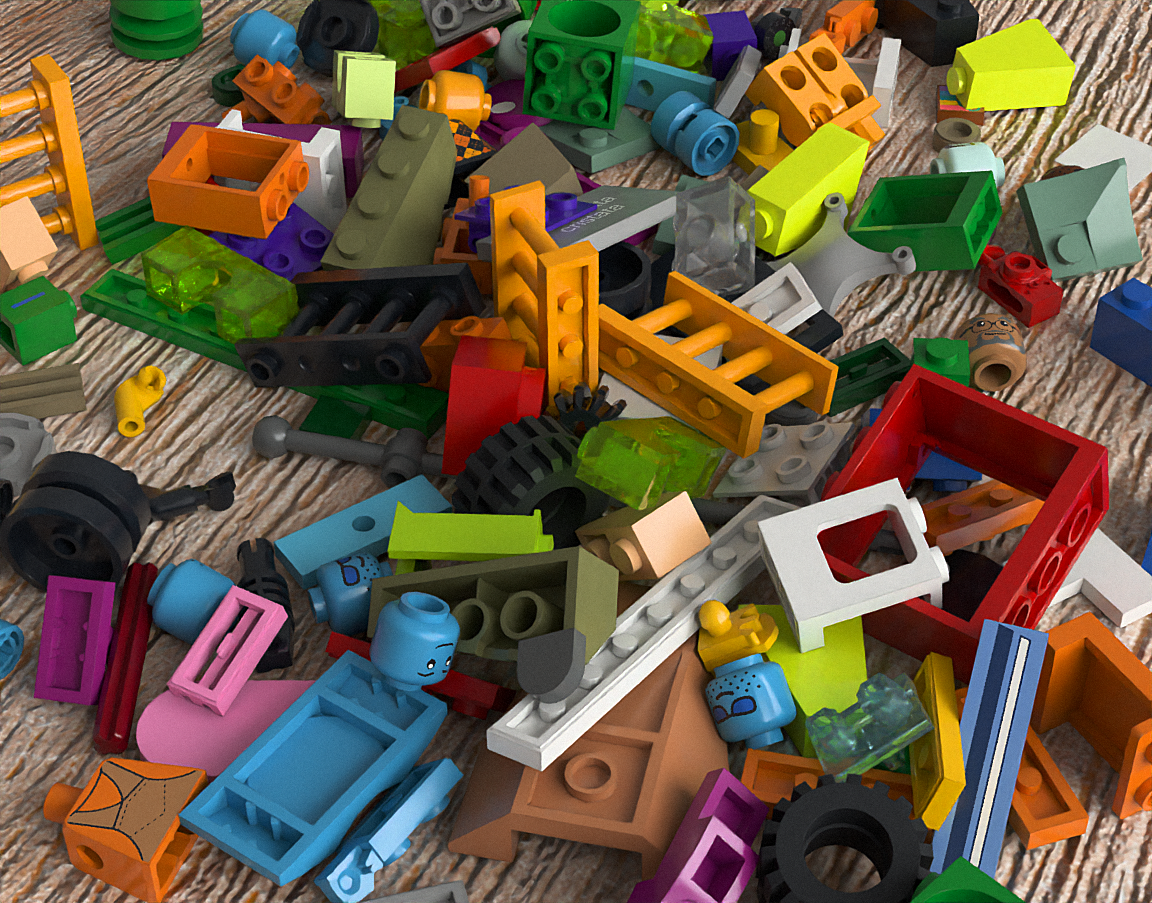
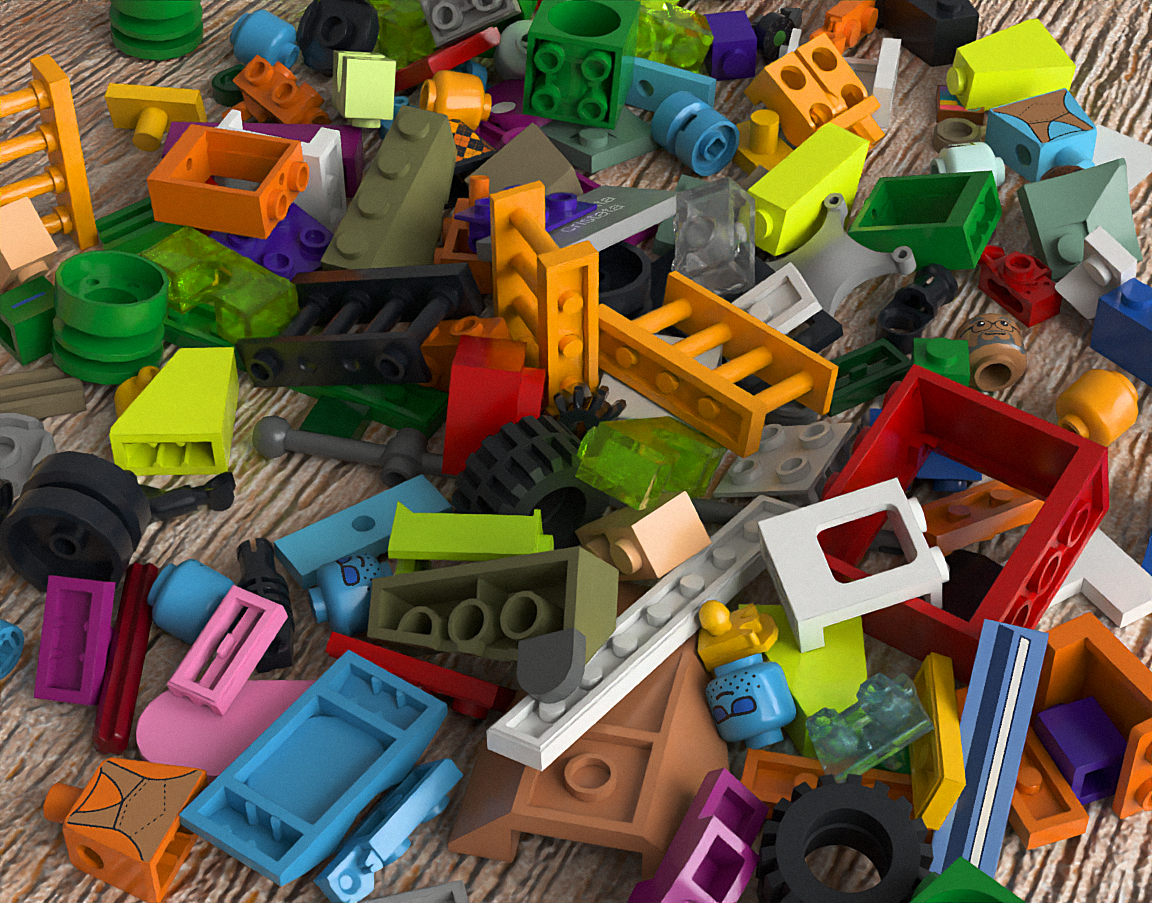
dark azure head [369,592,460,692] -> none
light grey tile [714,45,762,119] -> none
none -> green wheel [51,250,170,385]
none -> yellow tile [104,83,208,152]
none -> neon yellow slope [109,347,239,476]
none -> black connector [875,263,958,355]
none -> medium azure torso [984,88,1097,183]
none -> dark purple brick [1034,696,1127,805]
none -> white slope [1055,226,1137,320]
none -> light orange head [1055,369,1138,447]

